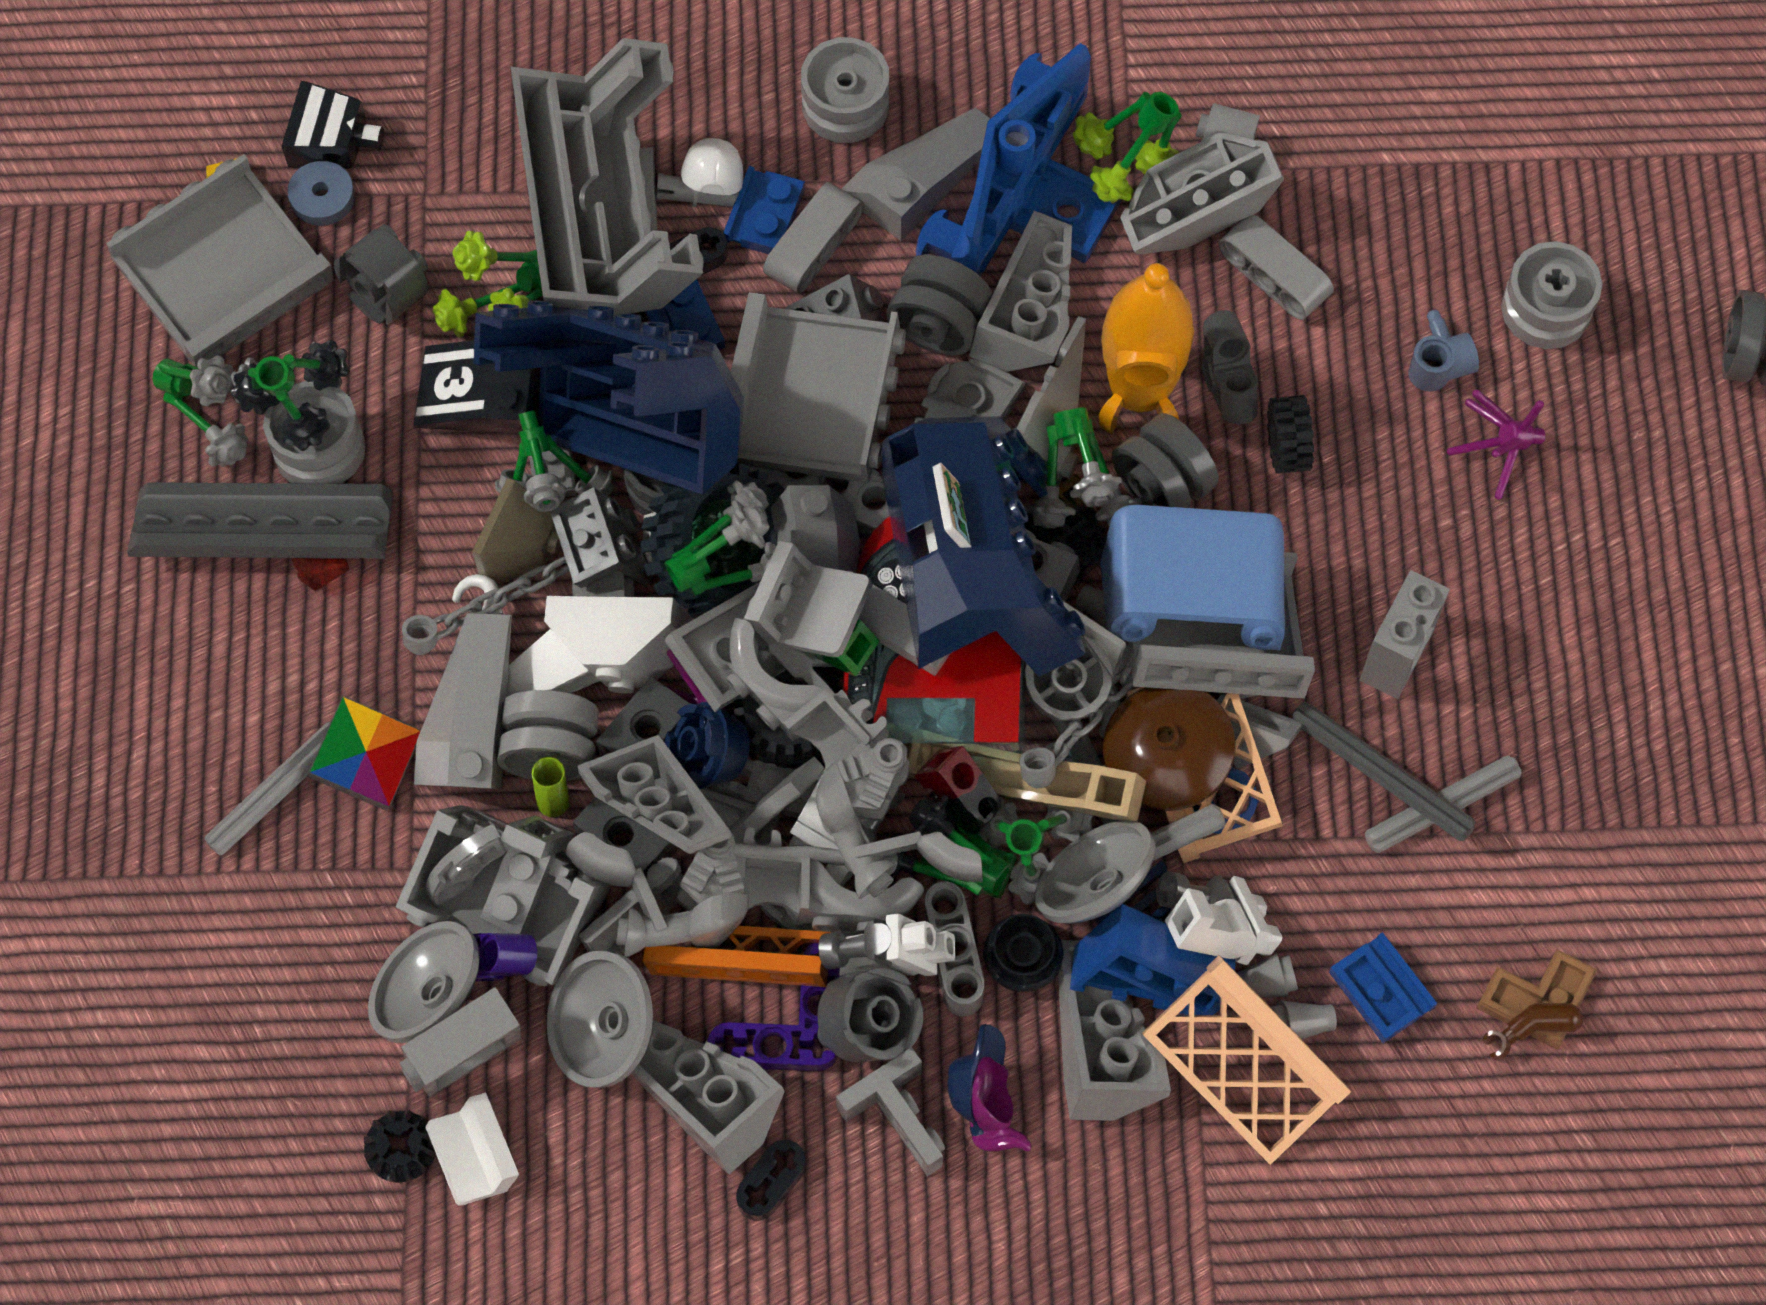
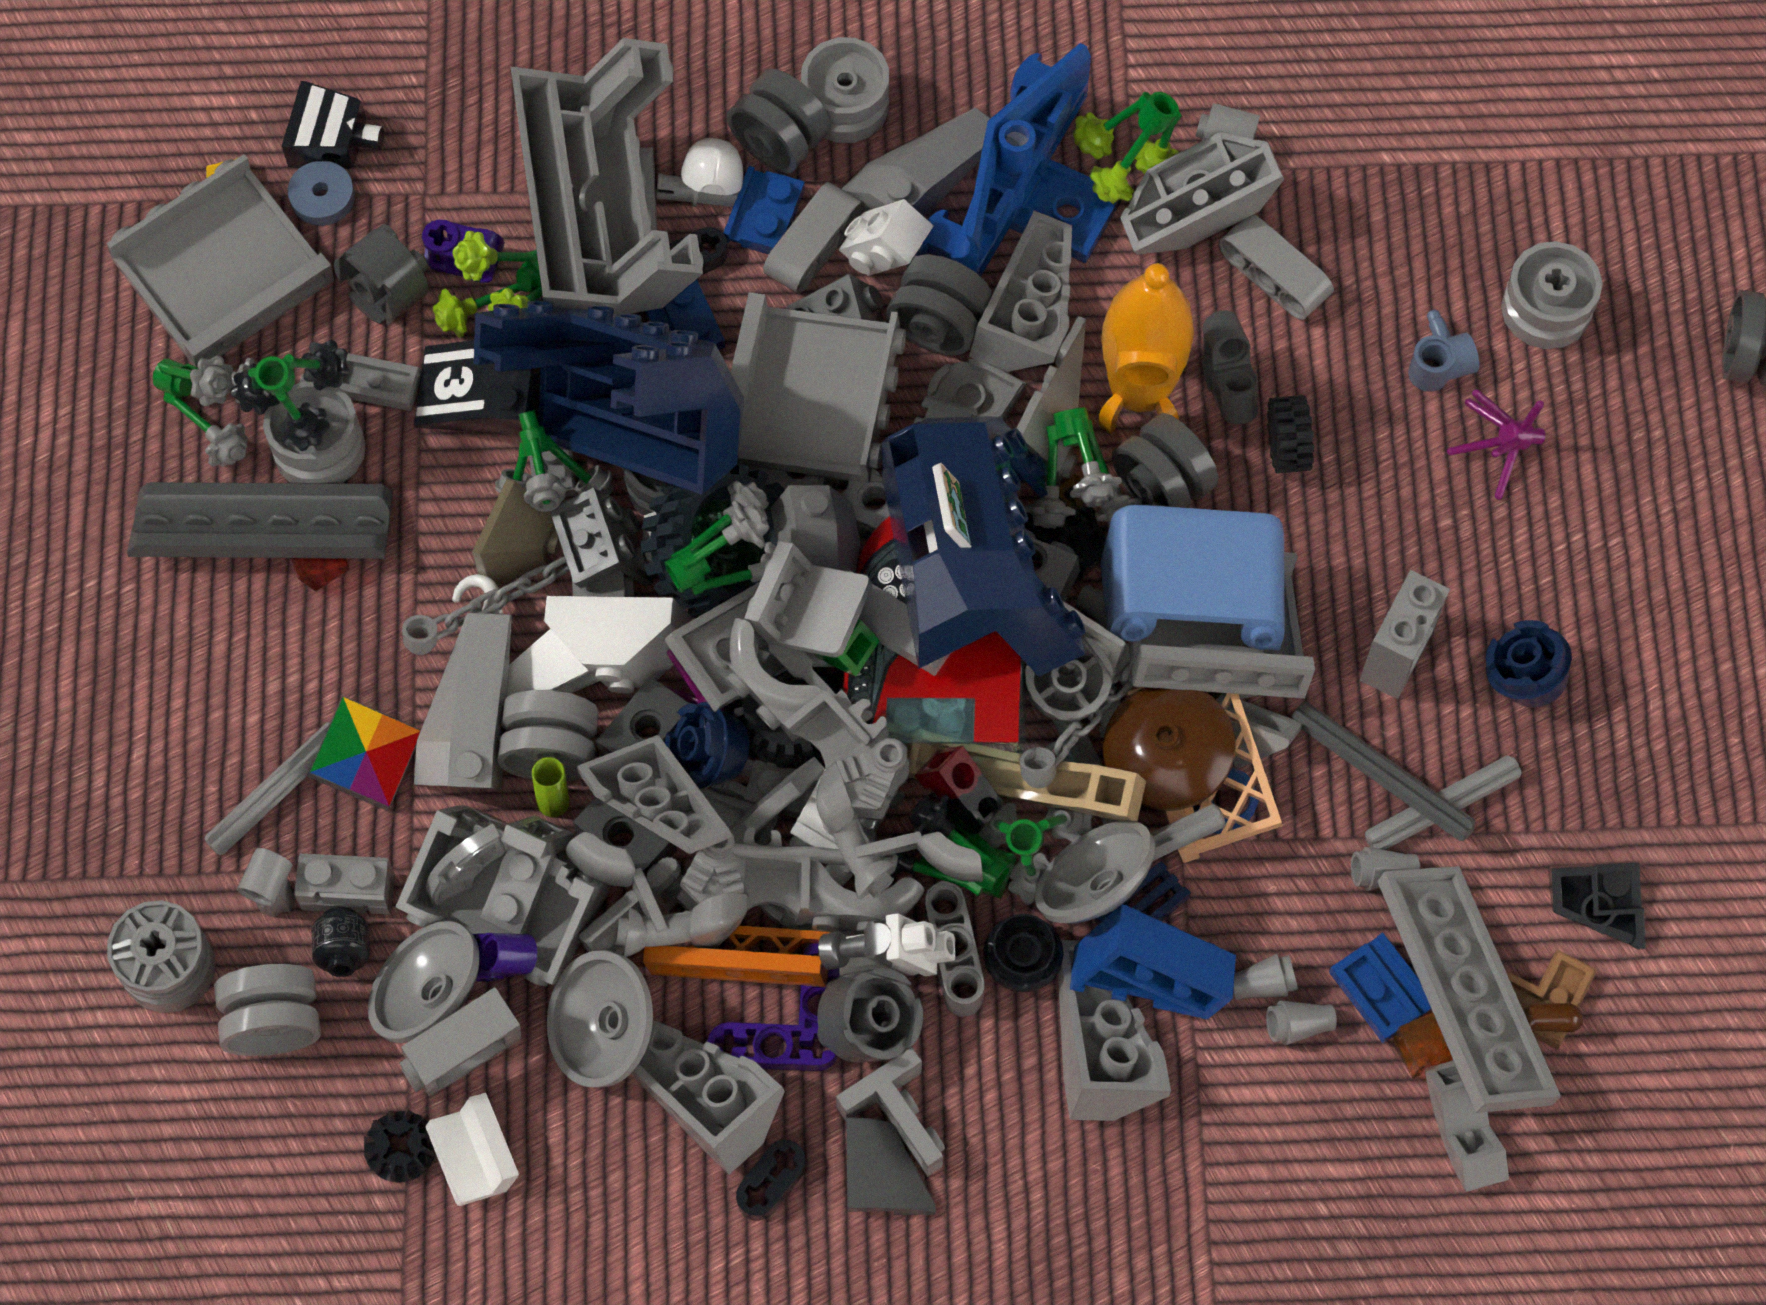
hair [947,1024,1031,1152] -> none
light nougat fence [1142,955,1351,1165] -> none
white hips [1156,871,1282,965] -> none
none -> light grey wheel [107,900,215,1013]
none -> light grey wheel [214,964,321,1056]
none -> light grey piece [237,848,296,918]
none -> light grey brick [295,853,395,915]
none -> light grey hinge [299,351,421,411]
none -> black head [311,907,370,977]
none -> dark purple piece [422,219,505,283]
none -> dark grey wheel [726,69,831,173]
none -> white brick [839,199,934,276]
none -> dark grey slope [846,1117,936,1215]
none -> light grey cone [1351,847,1420,891]
none -> light grey plate [1377,866,1561,1113]
none -> clear orange brick [1393,1013,1453,1079]
none -> light grey brick [1425,1060,1509,1192]
none -> dark blue cone [1486,620,1572,708]
none -> black slope [1548,861,1646,949]

